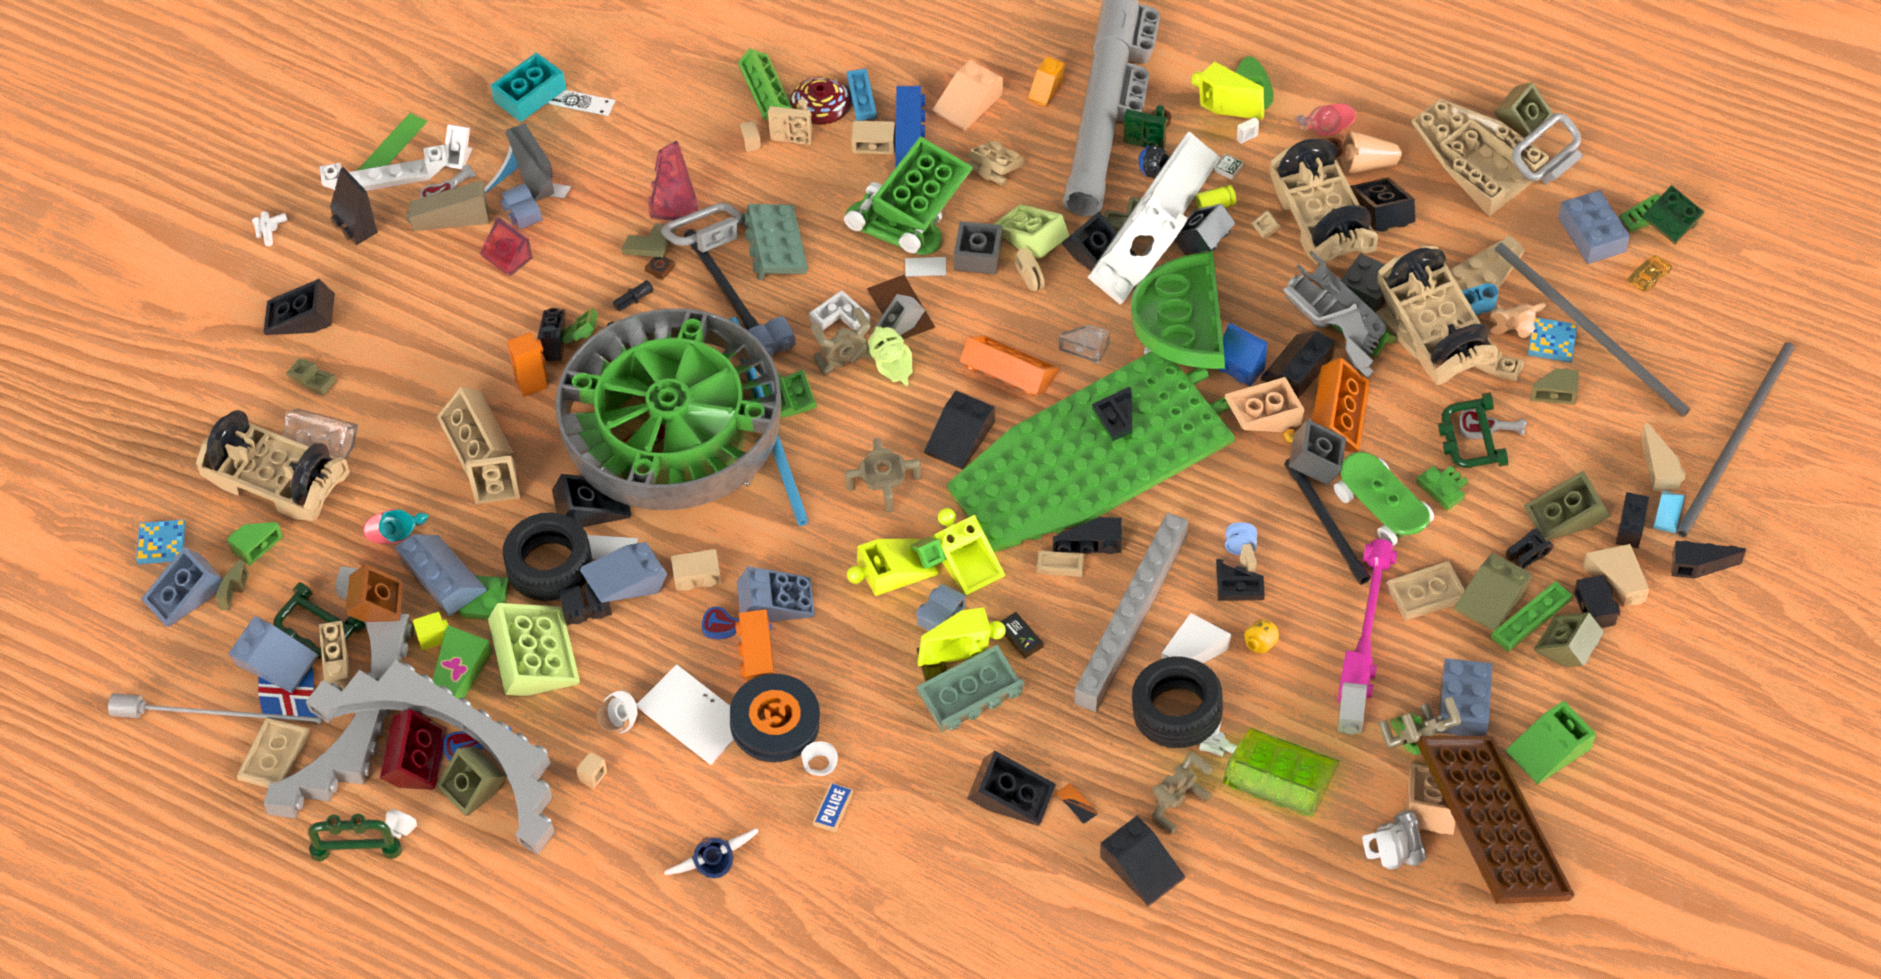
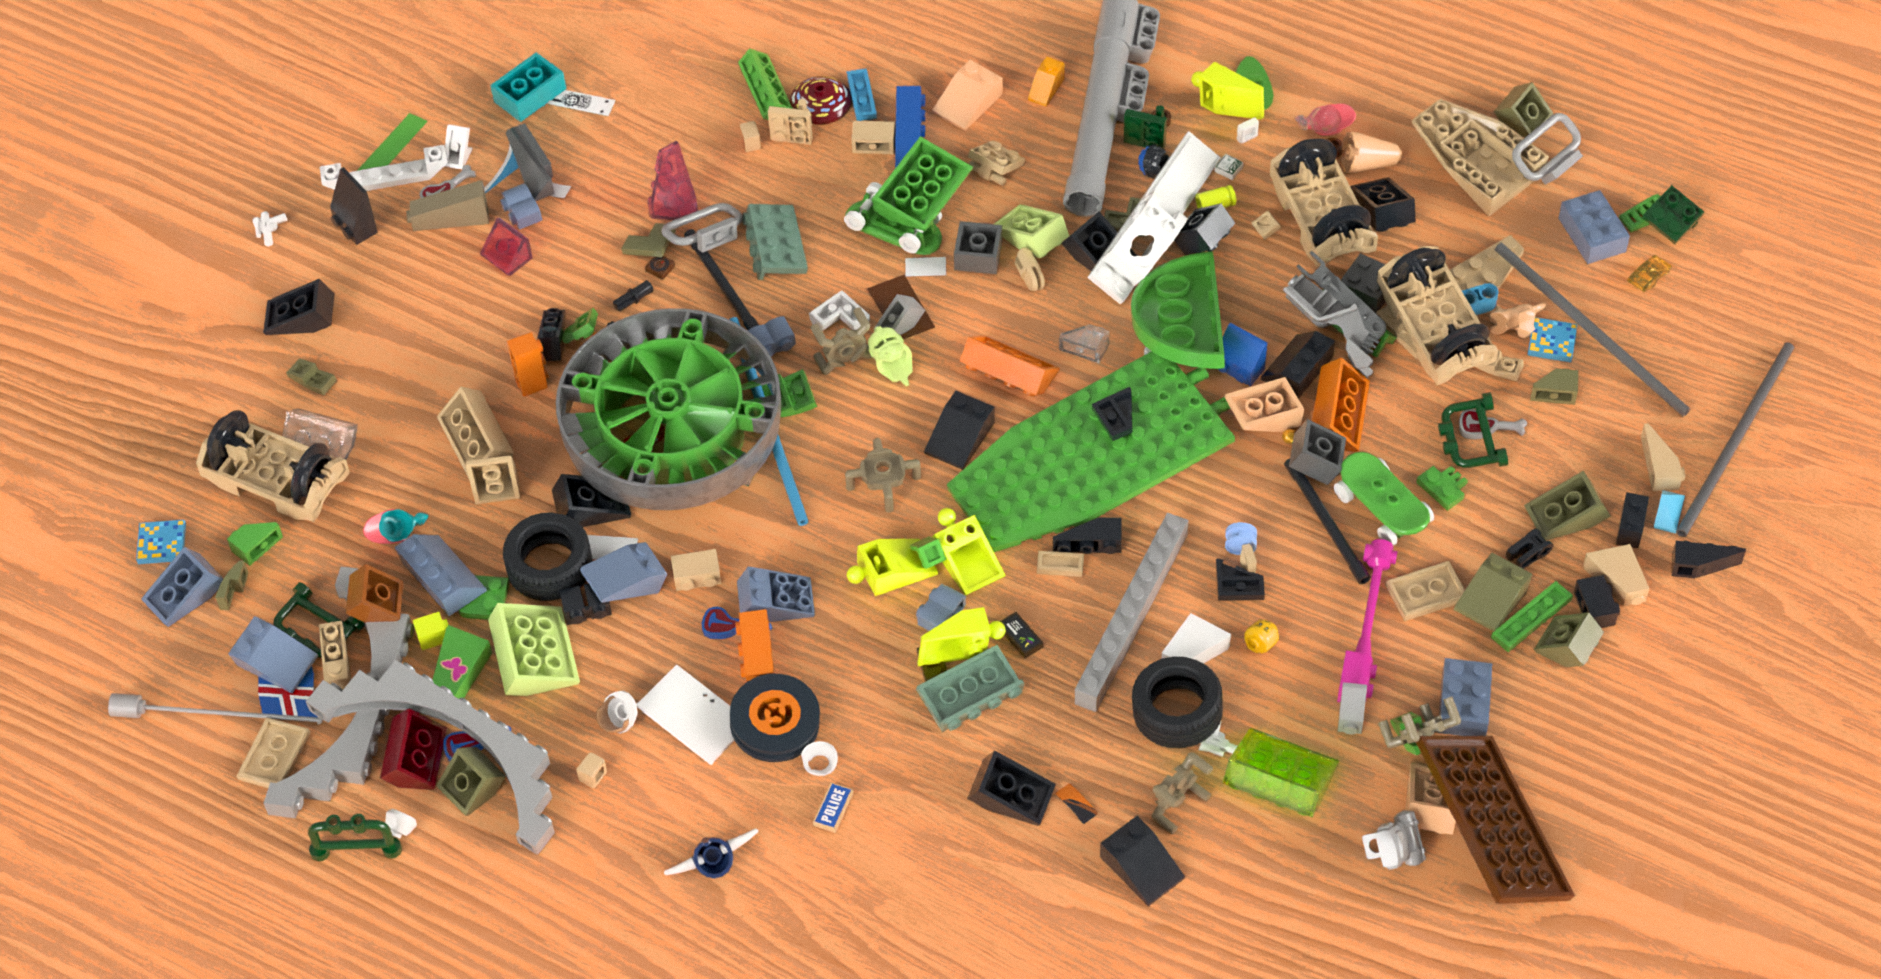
bright green slope [1506,701,1596,785] -> none

